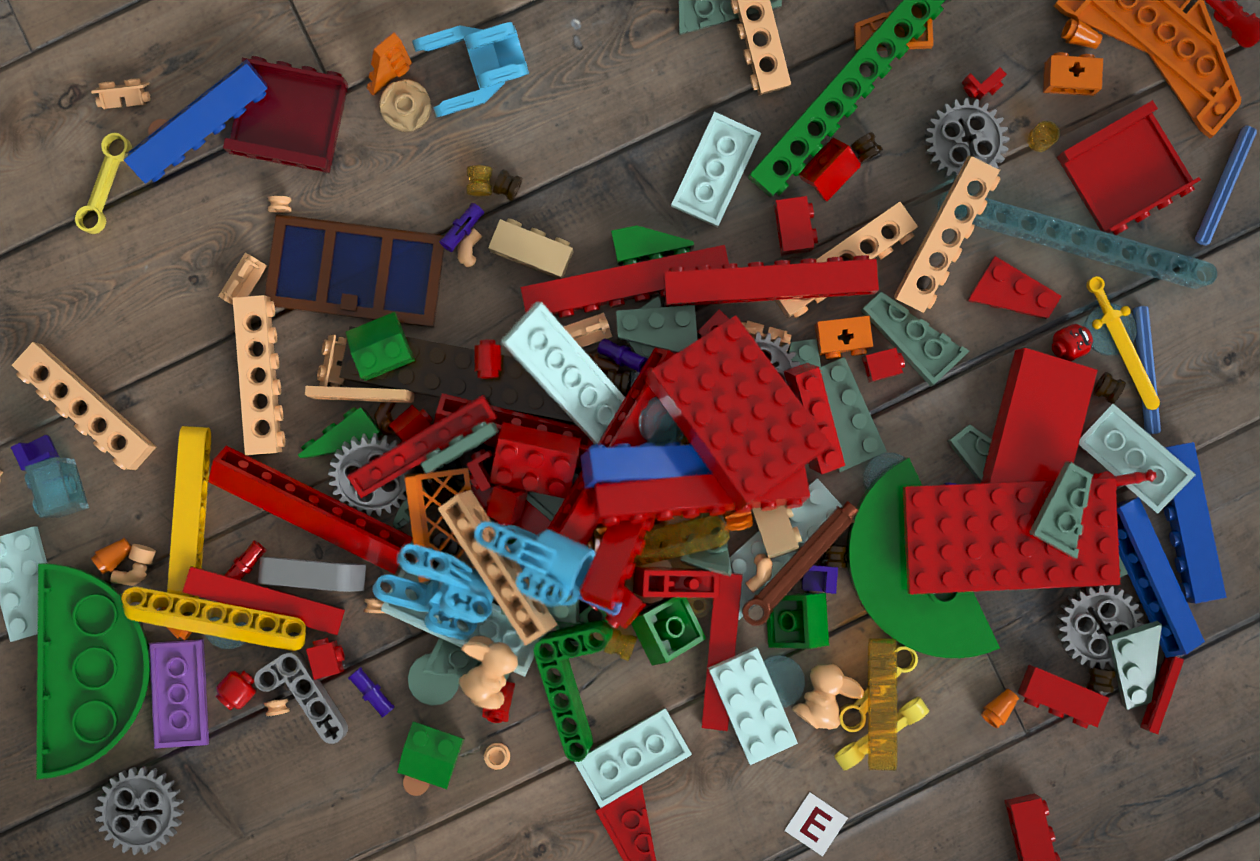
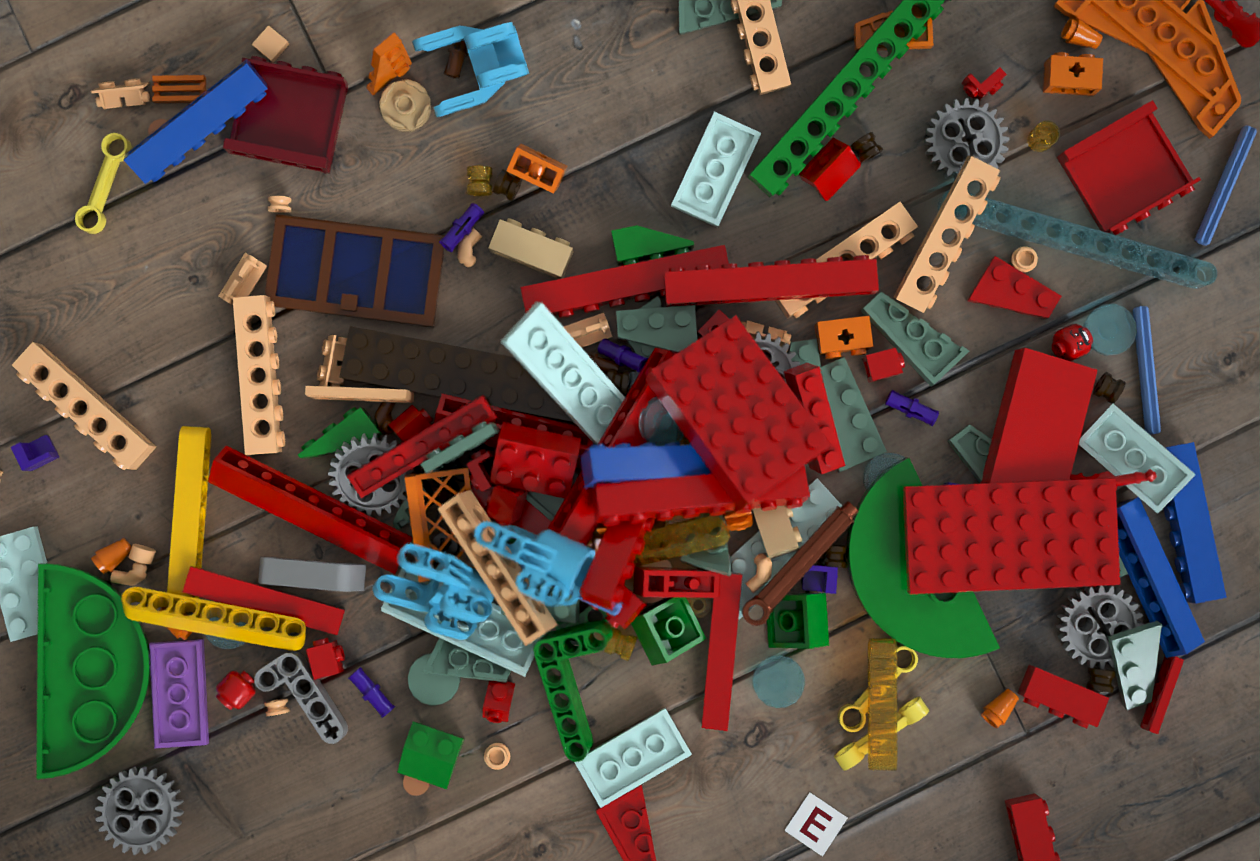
clear light blue brick [25,457,89,518] -> none
red pin [224,540,267,580] -> none
green slope [346,312,415,381] -> none
light nougat bush [364,598,384,613] -> none
light nougat animal [459,636,518,709] -> none
red brick [474,340,501,378] -> none
light aqua plate [708,647,798,765] -> none
red brick [774,196,818,256] -> none
light nougat animal [791,664,864,730] -> none
sand green wing [1029,462,1092,559] -> none
yellow sword [1086,276,1160,410] -> none
none -> orange tile [152,75,206,103]
none -> light nougat tile [252,25,289,63]
none -> reddish brown axle [443,25,468,79]
none -> orange brick [506,144,568,194]
none -> dark purple pin [885,390,939,426]
none -> light nougat plate [1011,246,1038,273]

